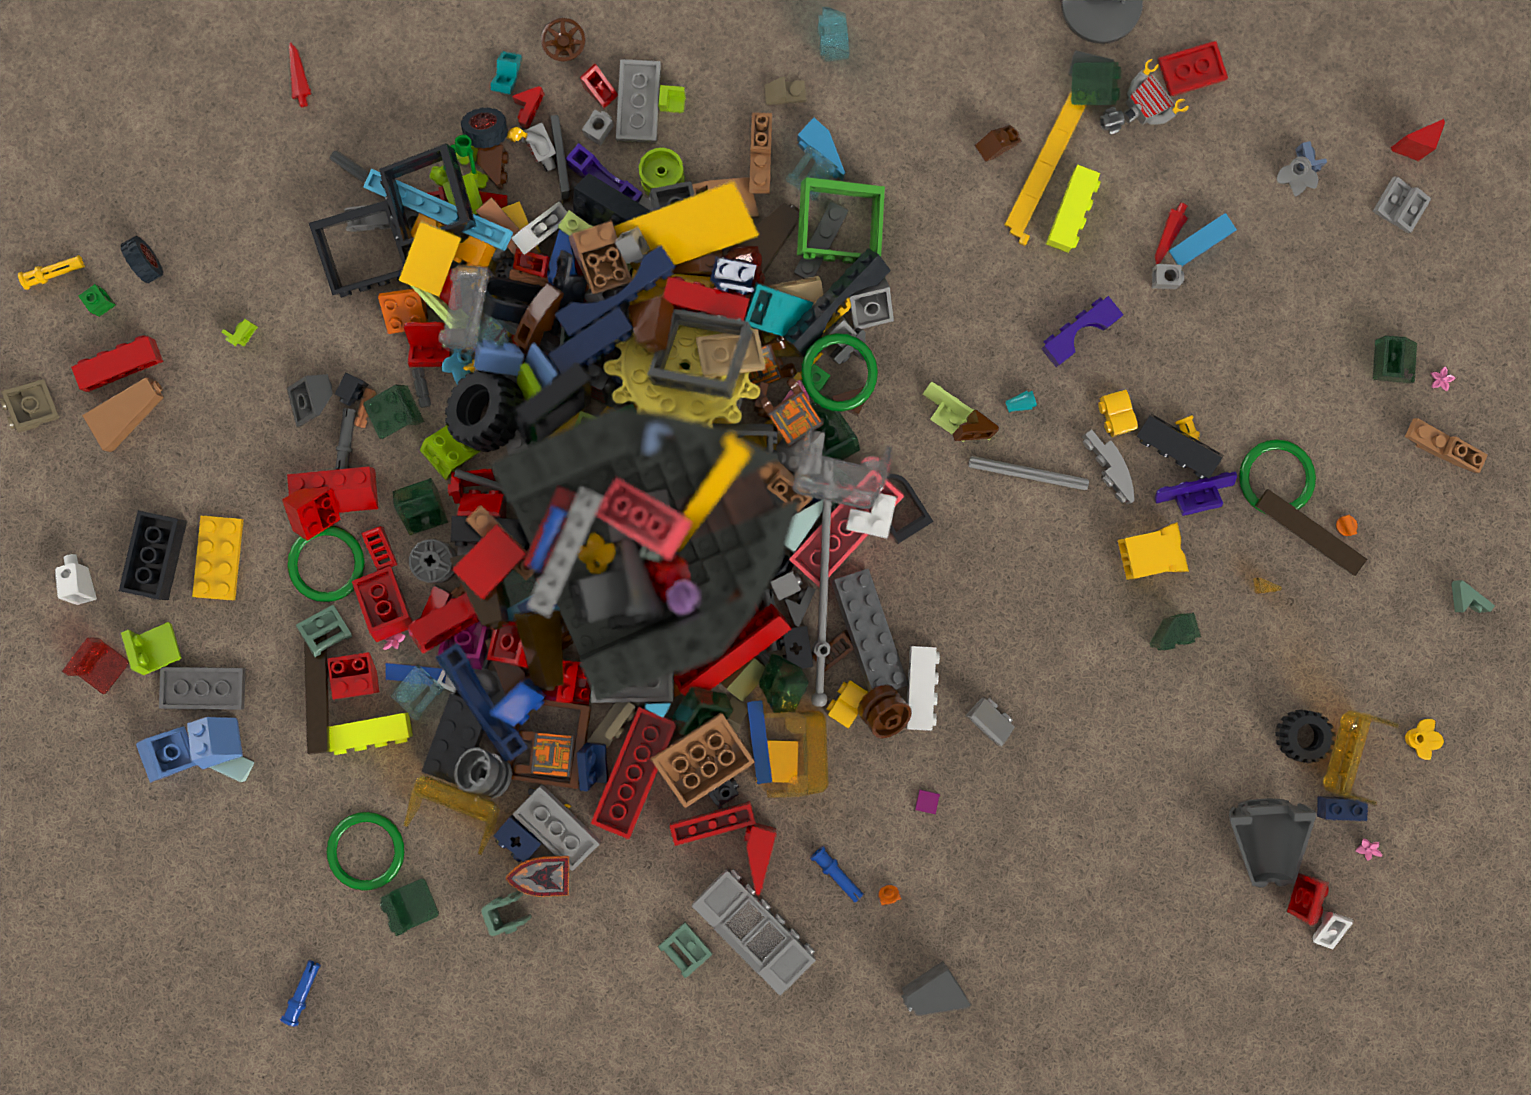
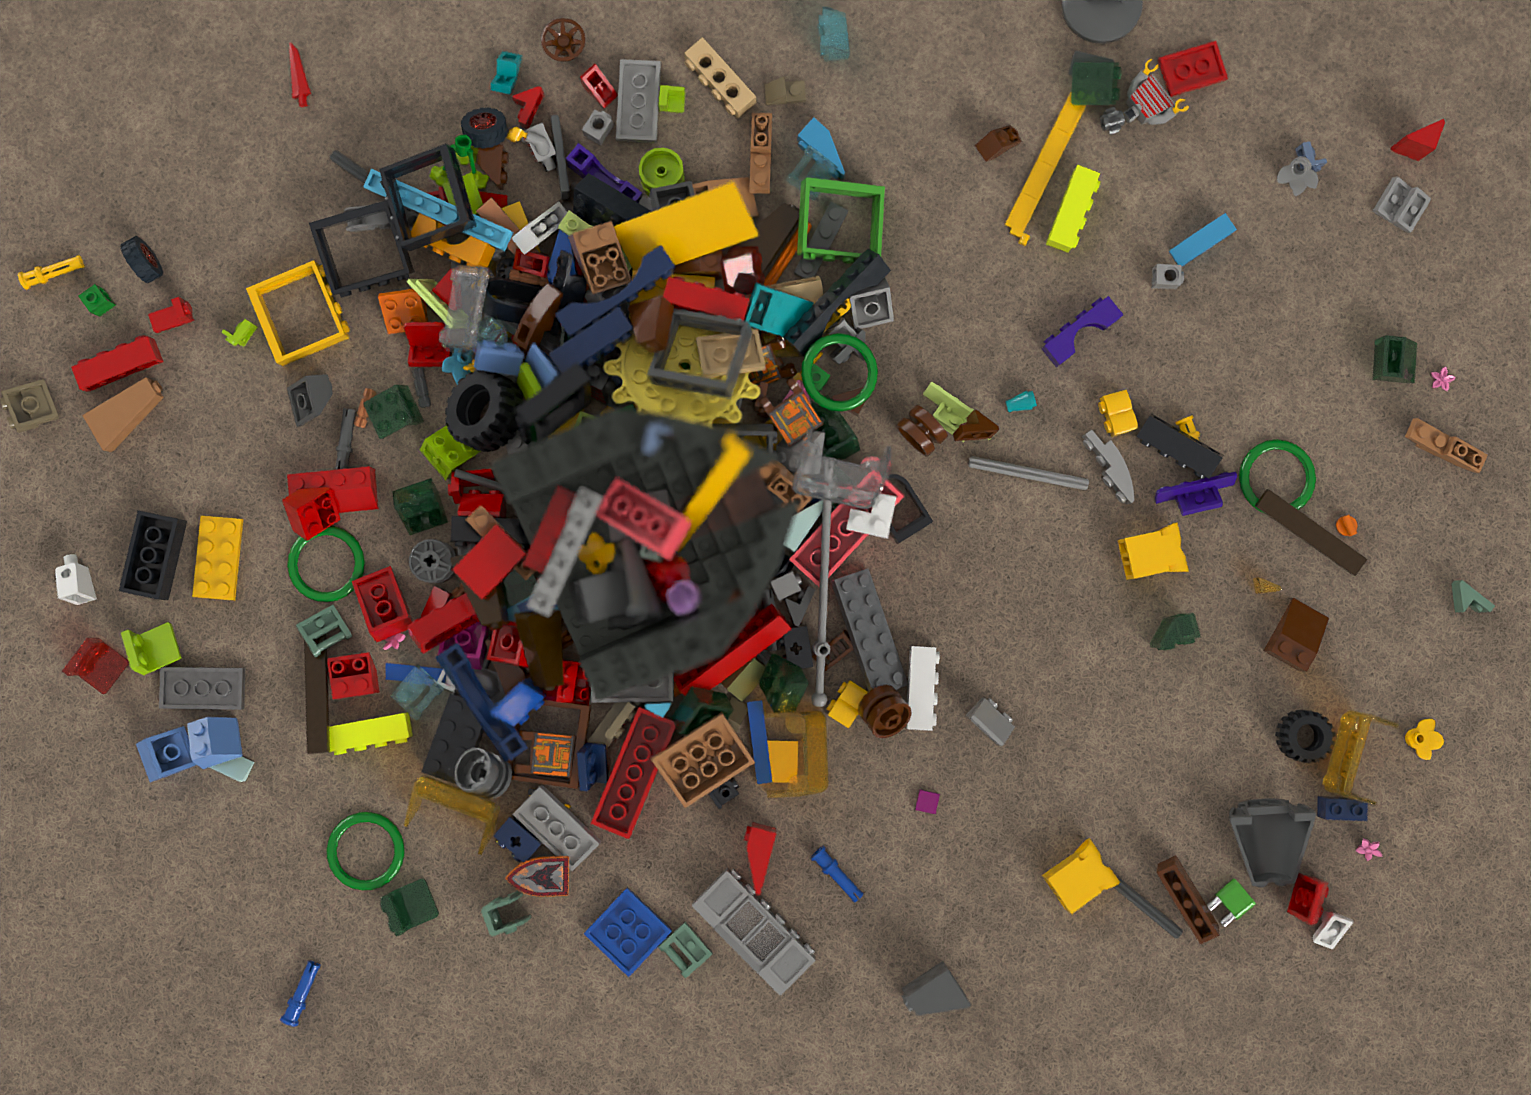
black brick [335,372,369,406] -> none
red slope [361,526,398,571] -> none
yellow tile [399,221,461,297] -> none
blue pin [529,505,569,572] -> none
light grey brick [615,227,650,264] -> none
red brick [669,801,756,846] -> none
bracket [710,256,756,294] -> none
orange plate [879,885,901,906] -> none
red bar [1155,203,1188,265] -> none
none -> red bracket [148,297,194,333]
none -> yellow window [246,260,350,366]
none -> blue plate [584,887,672,977]
none -> tan brick [684,37,756,119]
none -> orange axle [762,222,811,286]
none -> reddish brown wheel [896,405,948,457]
none -> yellow piece [1042,838,1120,914]
none -> dark grey axle [1113,879,1183,939]
none -> reddish brown brick [1157,855,1219,944]
none -> bright green piece [1207,879,1256,927]
none -> reddish brown slope [1263,598,1329,672]

